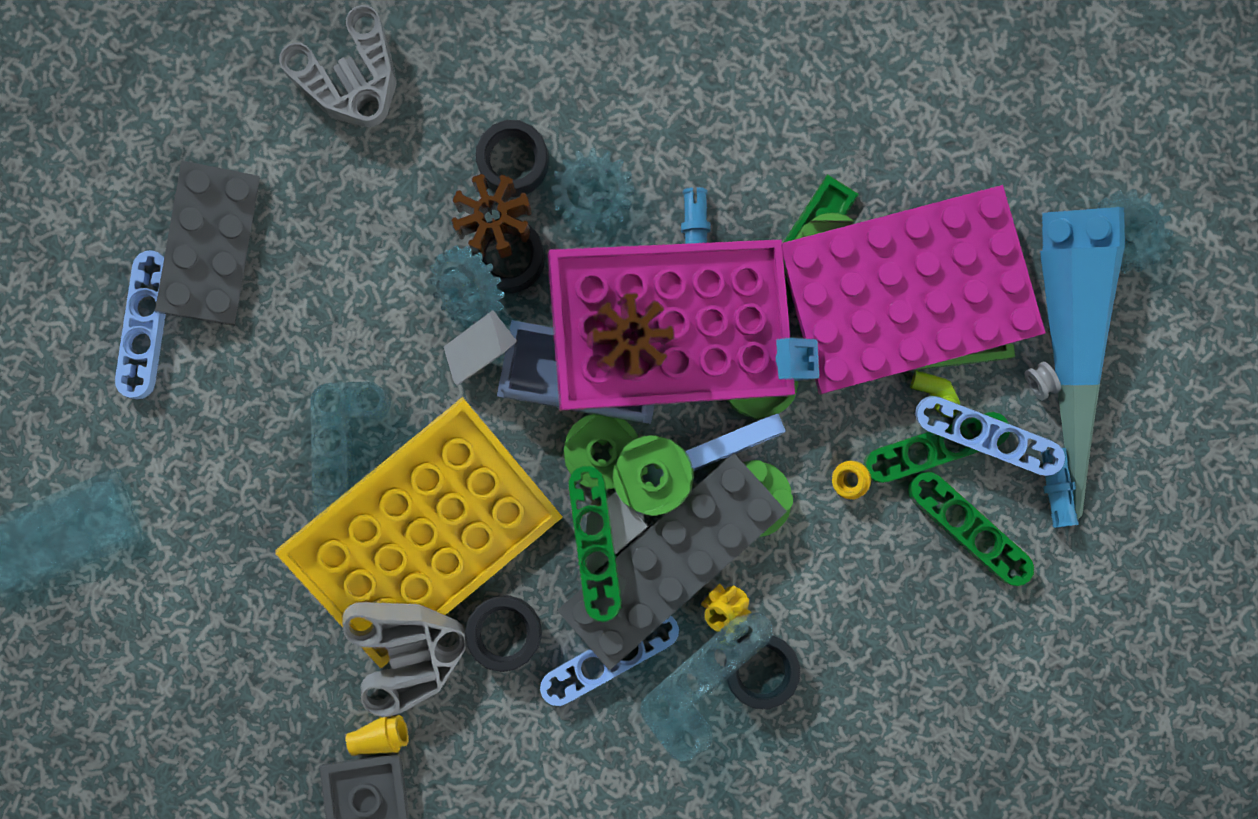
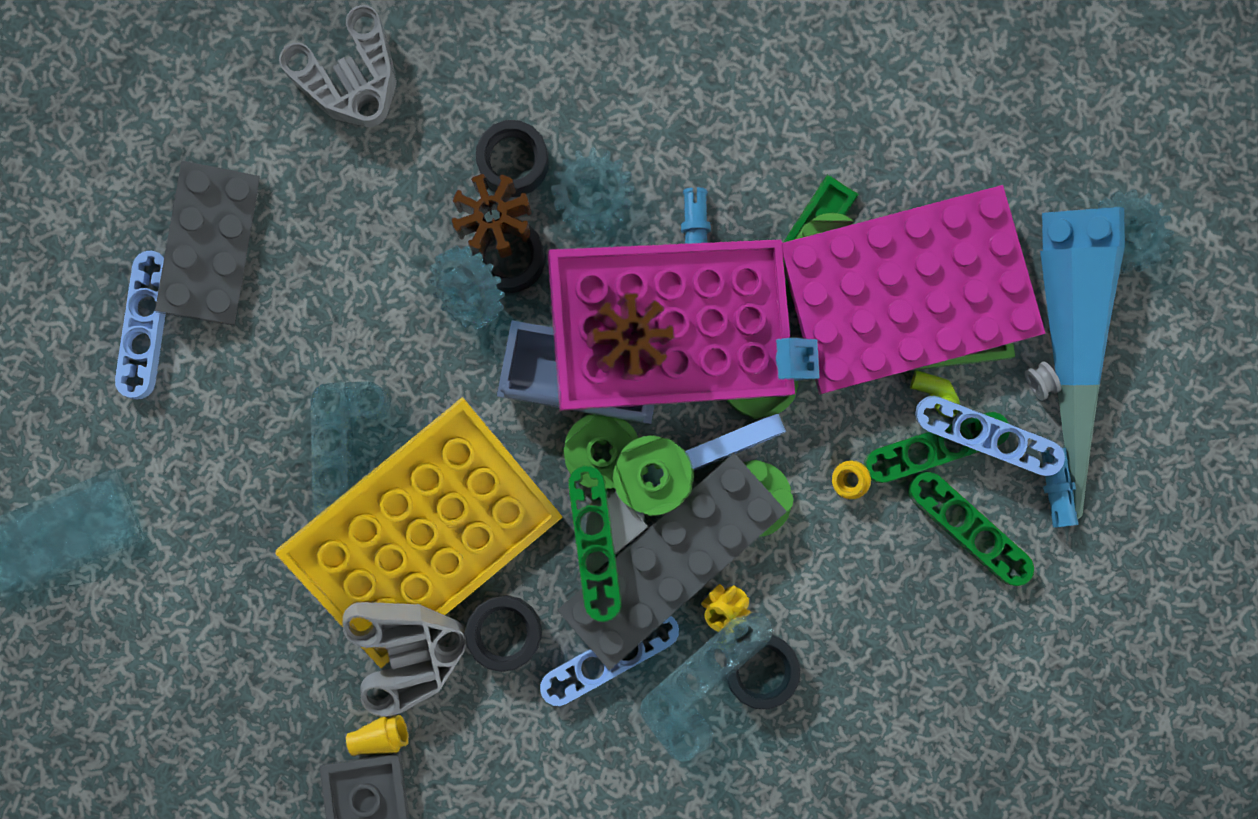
light grey slope [444,310,517,386] -> none

